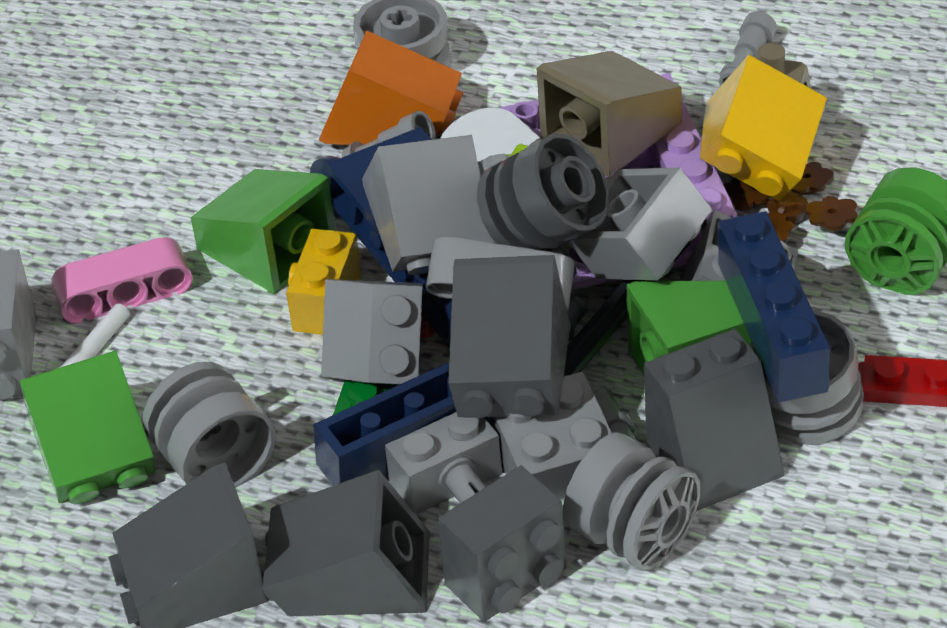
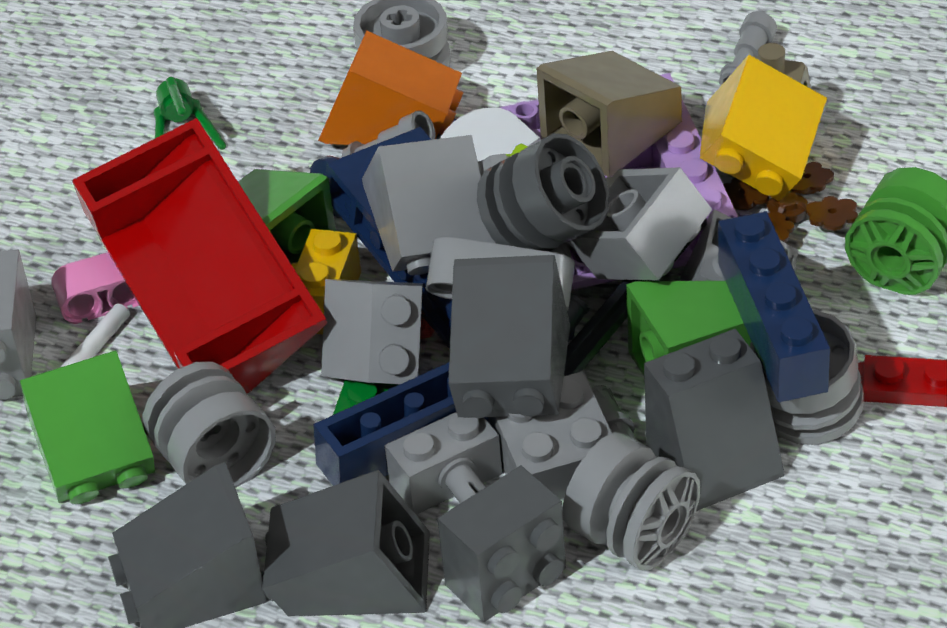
none -> red slope [72,118,327,394]
none -> green plant [153,77,226,150]

